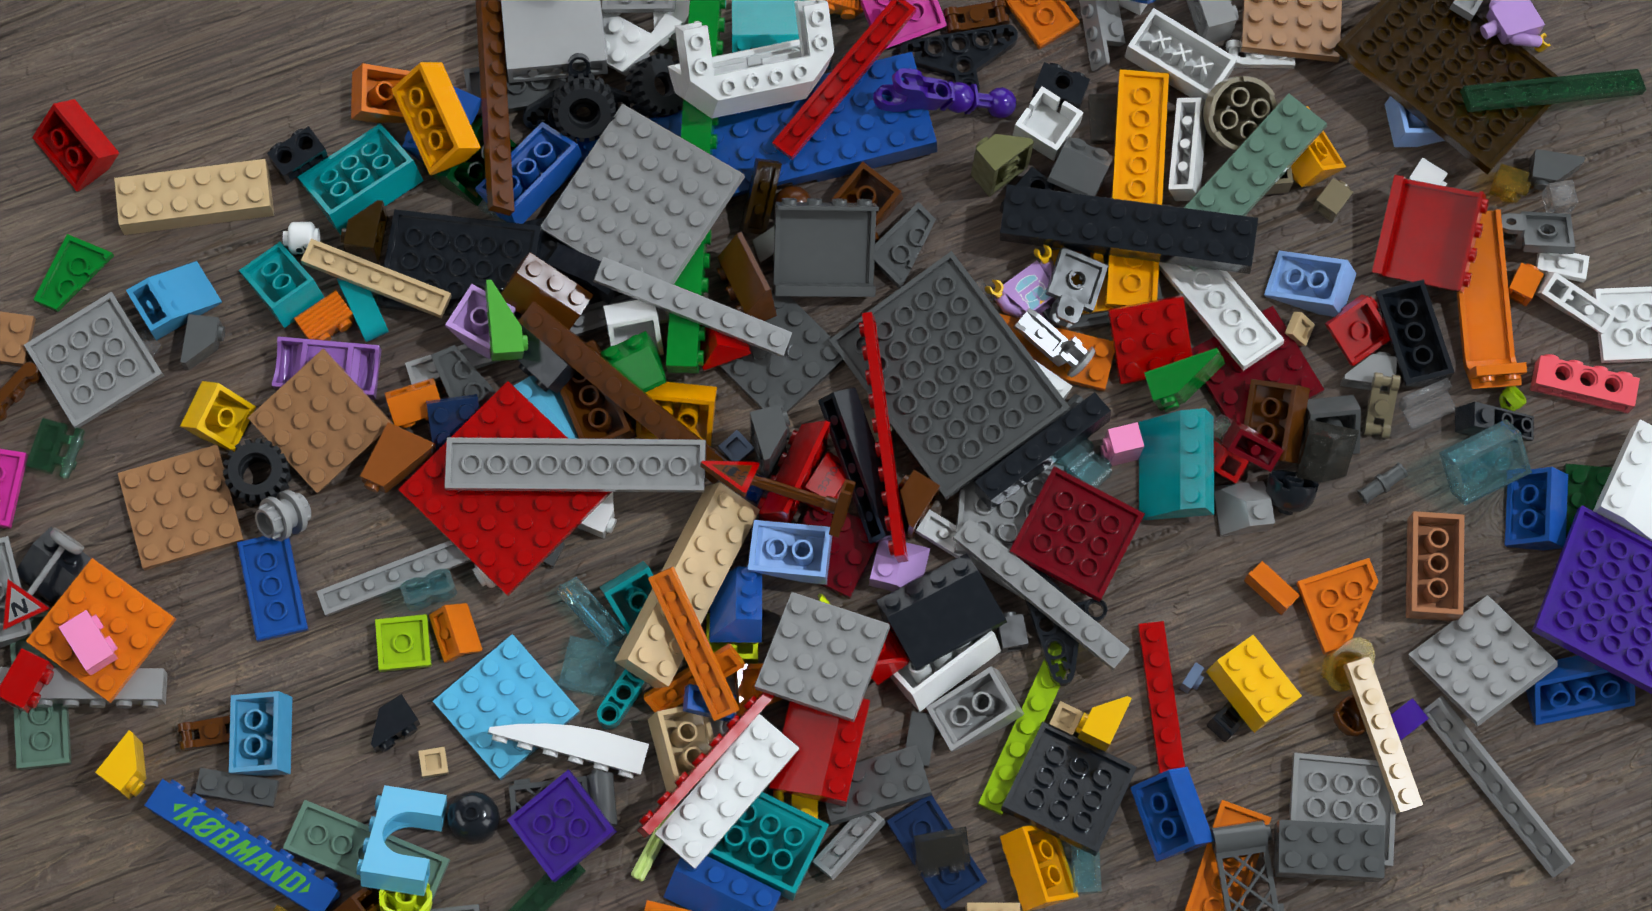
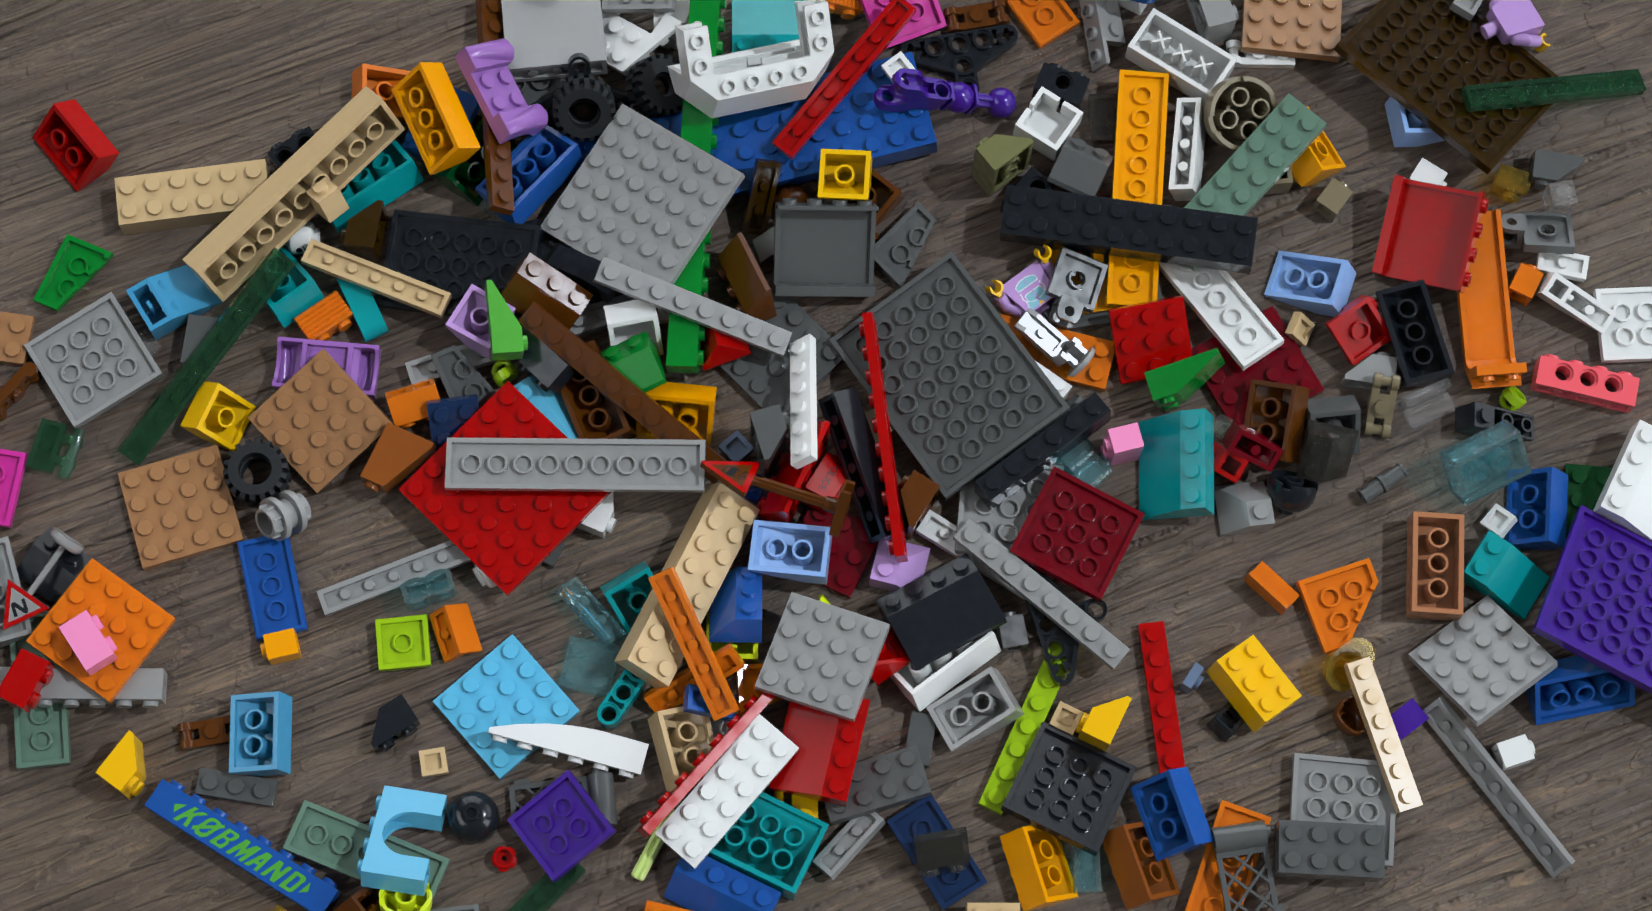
none -> clear green plate [117,247,296,465]
none -> tan brick [182,86,405,302]
none -> light orange brick [260,628,302,665]
none -> tan brick [305,177,349,223]
none -> medium lavender piece [455,38,548,144]
none -> lime tile [491,360,519,387]
none -> red plate [491,846,517,872]
none -> white plate [790,334,818,469]
none -> yellow slope [818,149,873,201]
none -> white plate [881,51,915,83]
none -> dark orange slope [1103,822,1181,910]
none -> teal slope [1464,530,1550,620]
none -> white plate [1480,503,1518,538]
none -> white brick [1491,734,1535,771]

